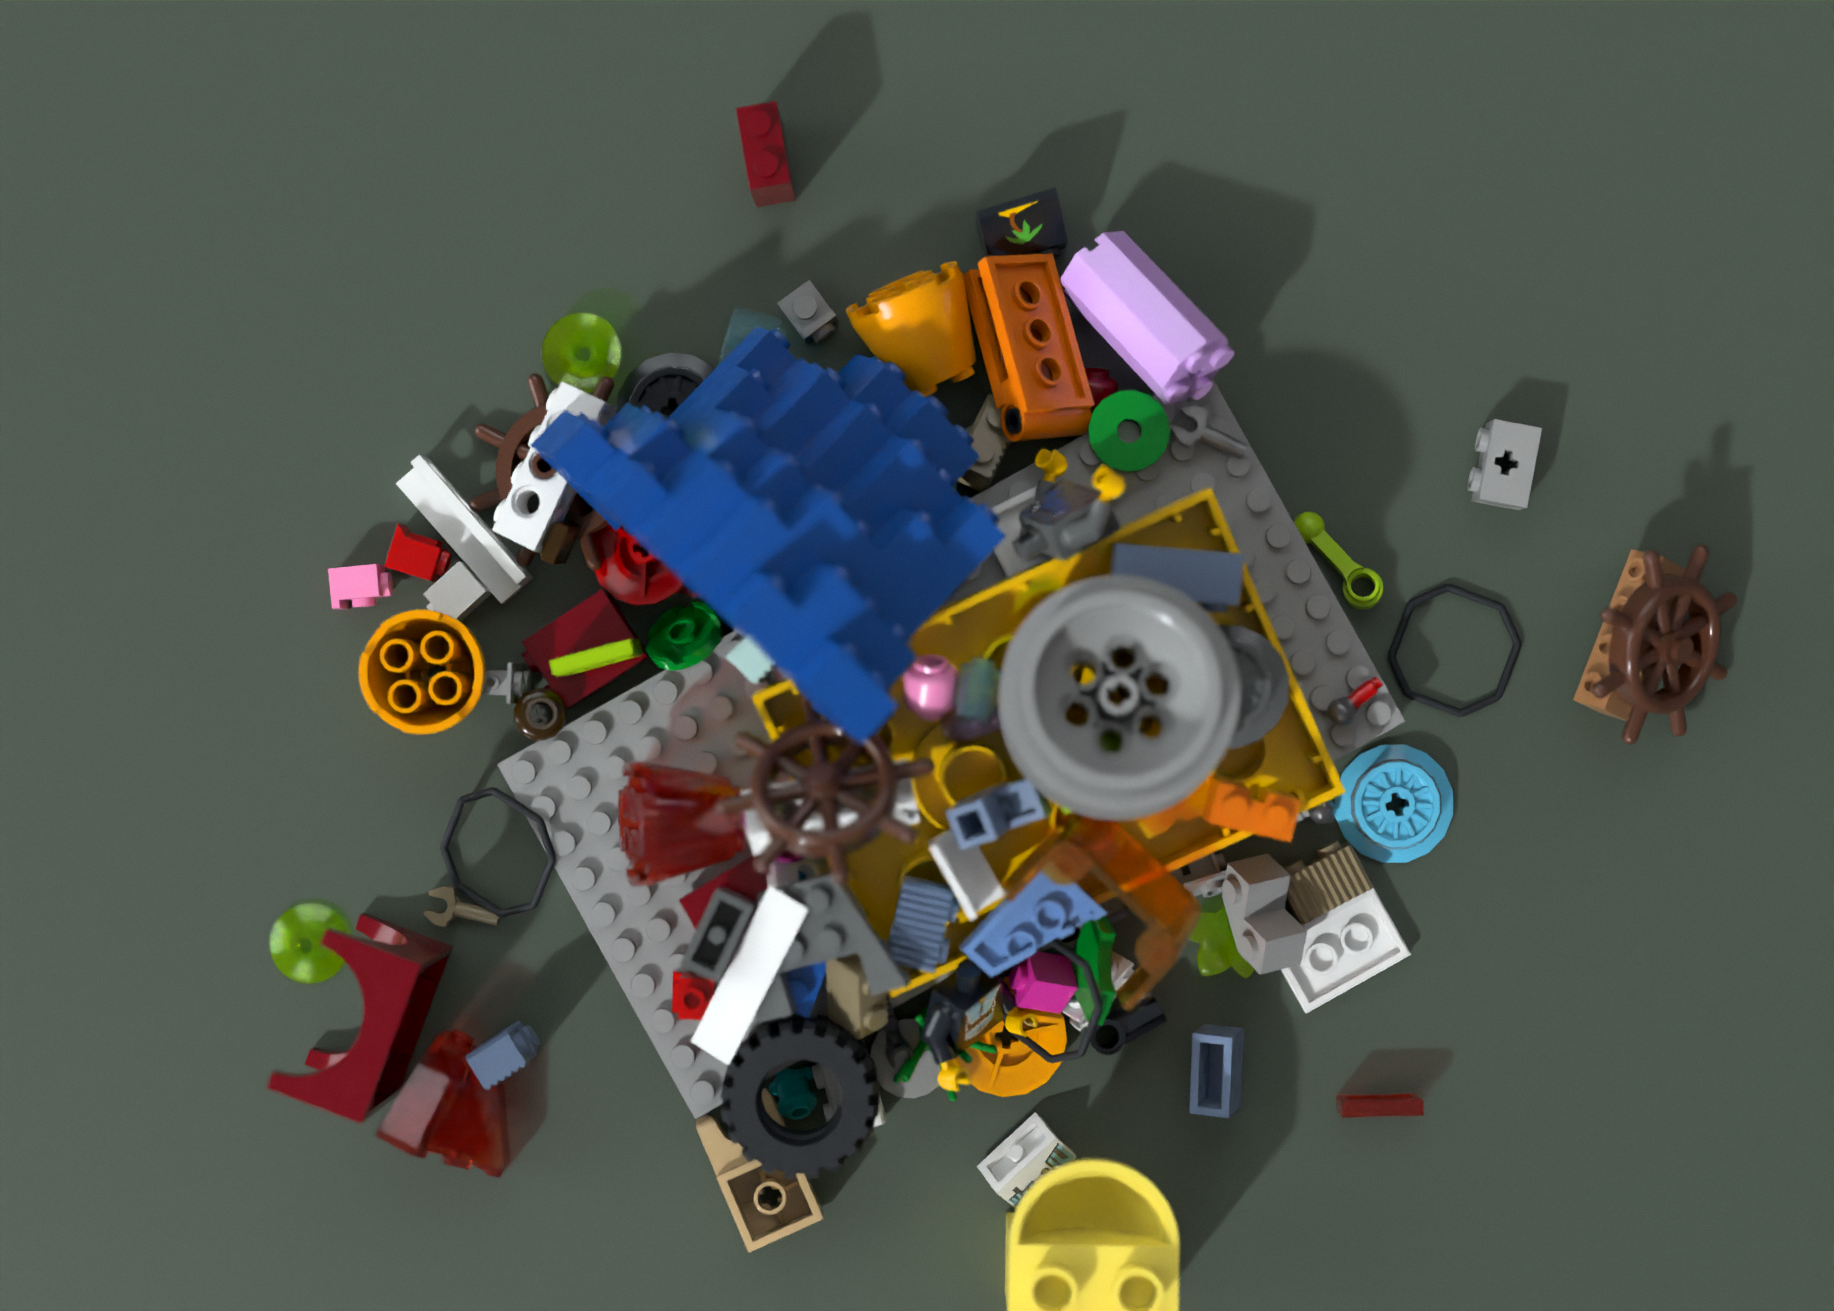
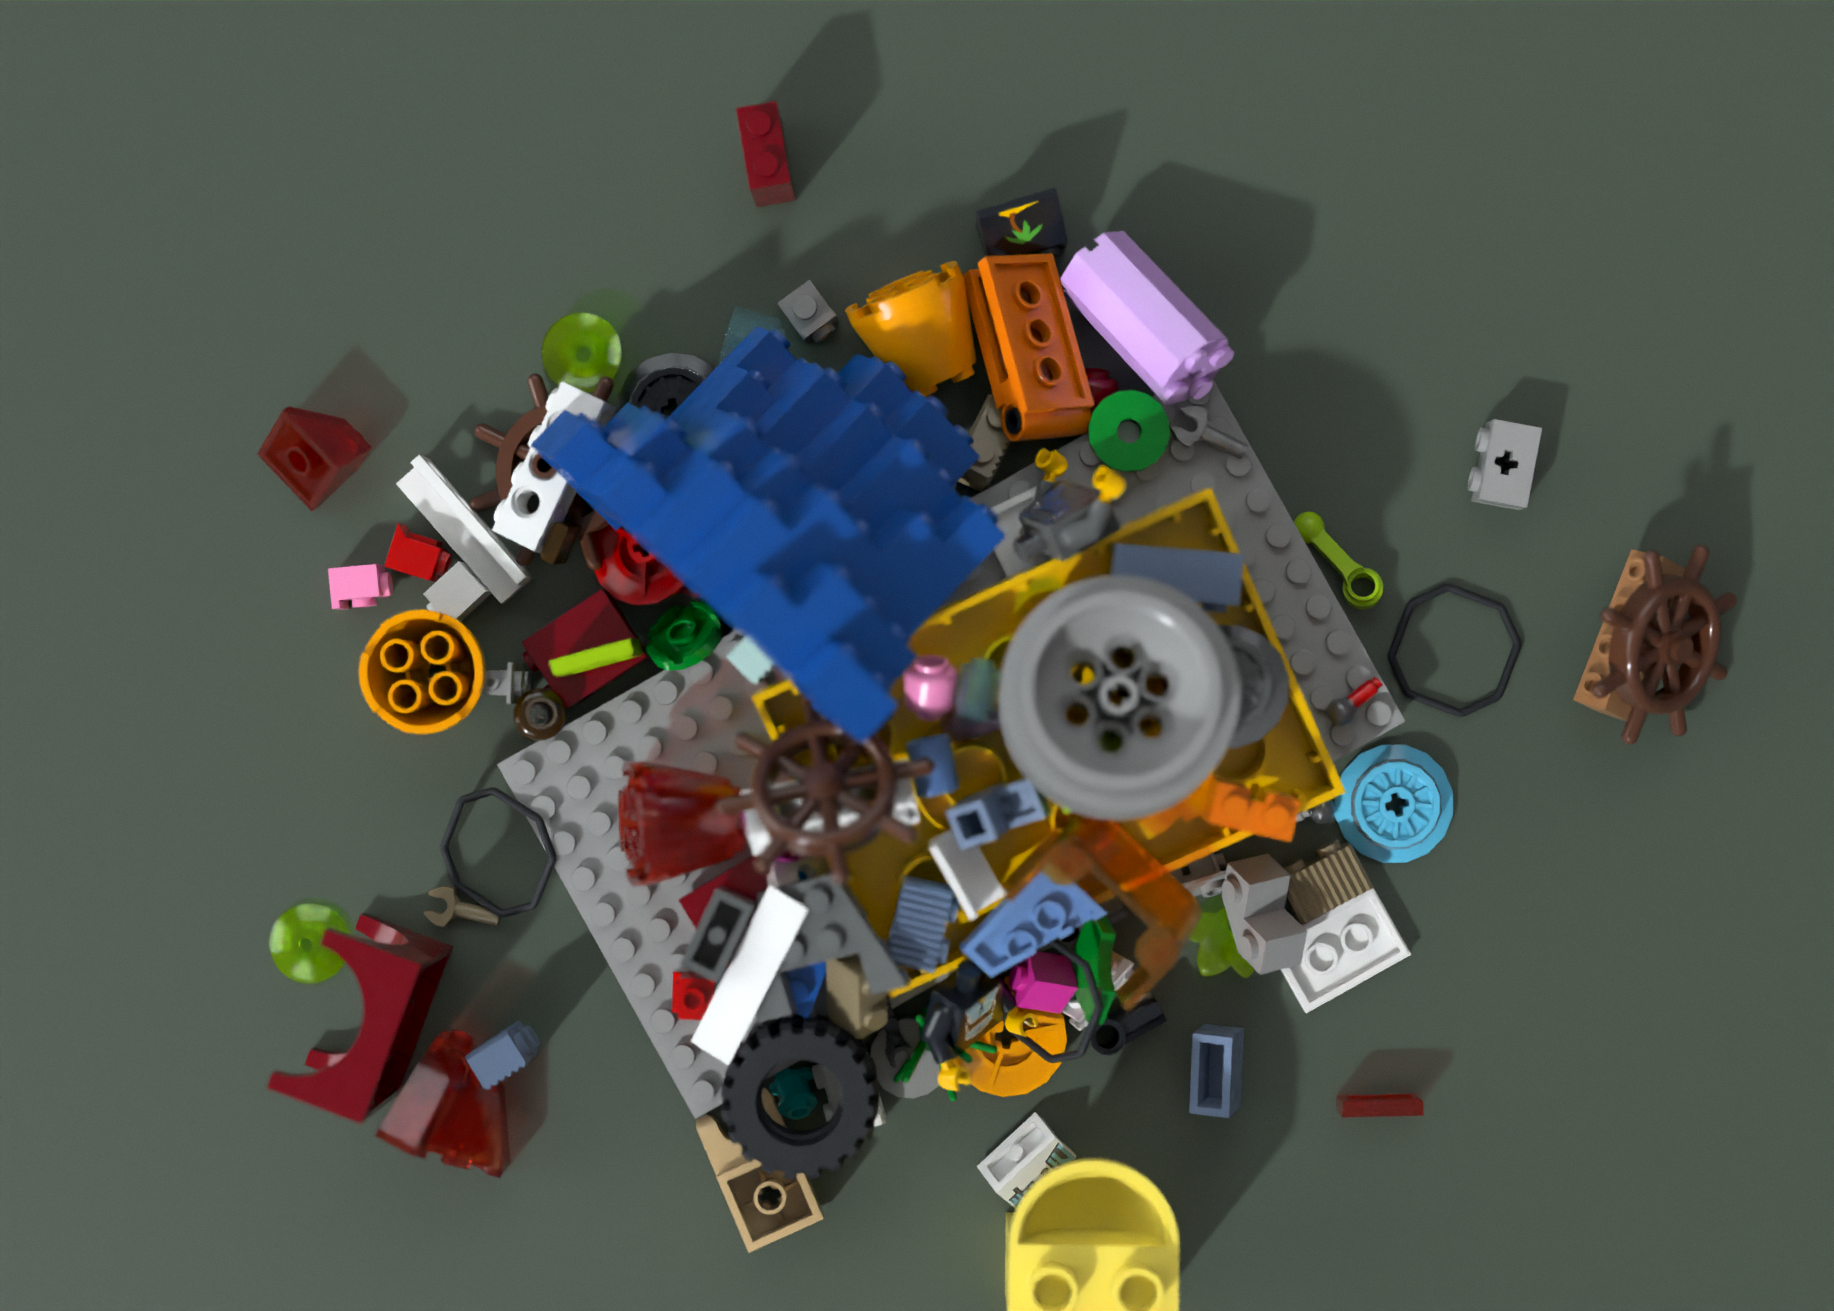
none -> clear red slope [257,406,372,512]
none -> medium blue piece [905,734,961,797]

